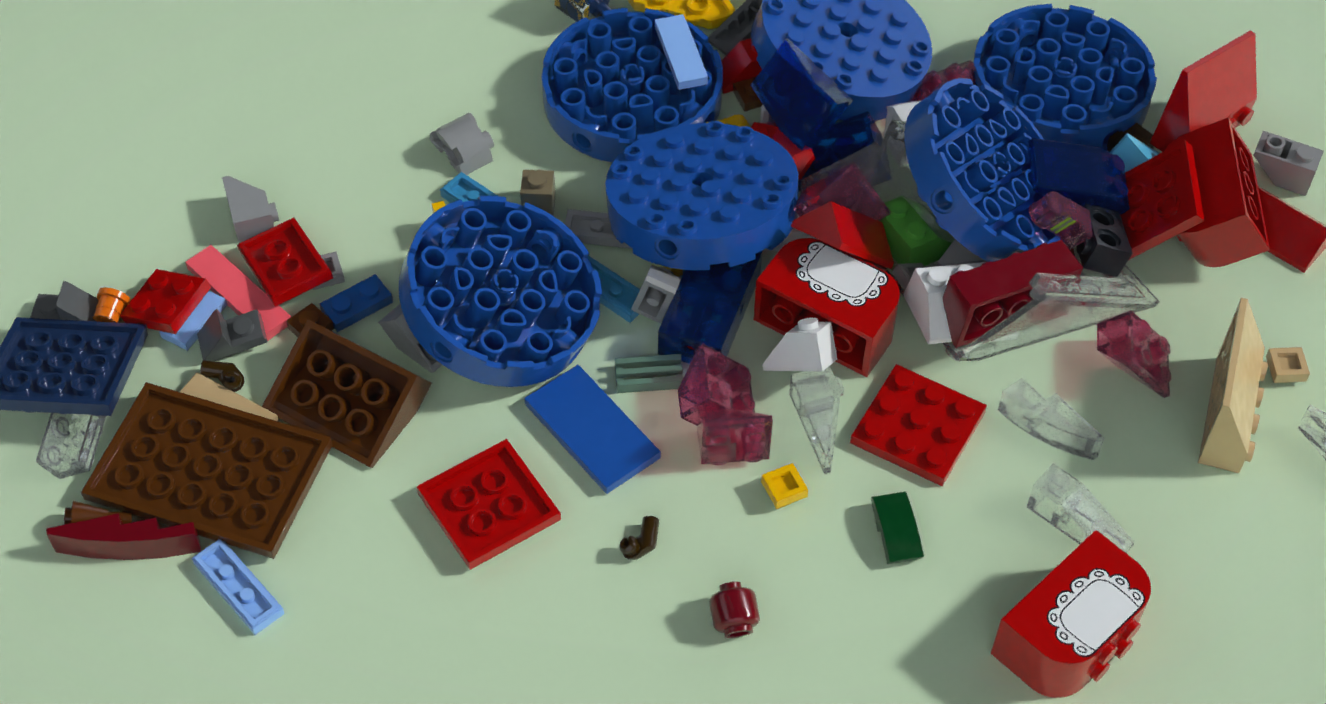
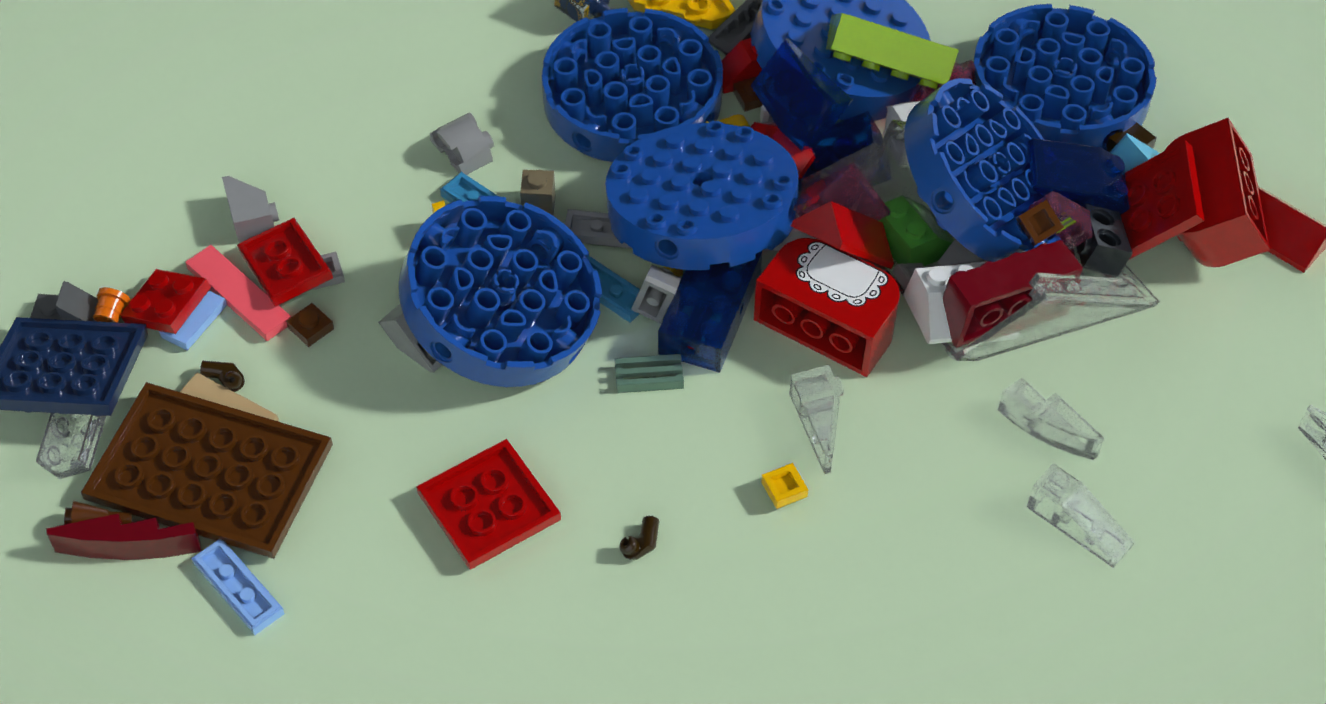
dark grey slope [197,309,268,361] -> none
reddish brown slope [262,319,432,468] -> none
blue plate [319,274,393,332] -> none
blue tile [524,365,661,494] -> none
light blue tile [655,14,708,90] -> none
clear pink slope [678,344,756,430] -> none
clear pink slope [697,409,773,465] -> none
dark red head [709,582,760,638] -> none
white slope [762,318,837,371] -> none
red plate [850,364,987,487] -> none
dark green slope [871,491,924,564] -> none
red brick [991,530,1151,698] -> none
clear pink slope [1097,310,1171,398] -> none
red slope [1150,30,1257,152] -> none
tan slope [1198,298,1268,473] -> none
light grey slope [1253,131,1324,196] -> none
tan plate [1266,347,1310,383] -> none
none -> lime slope [826,13,959,90]
none -> reddish brown plate [1016,200,1064,247]

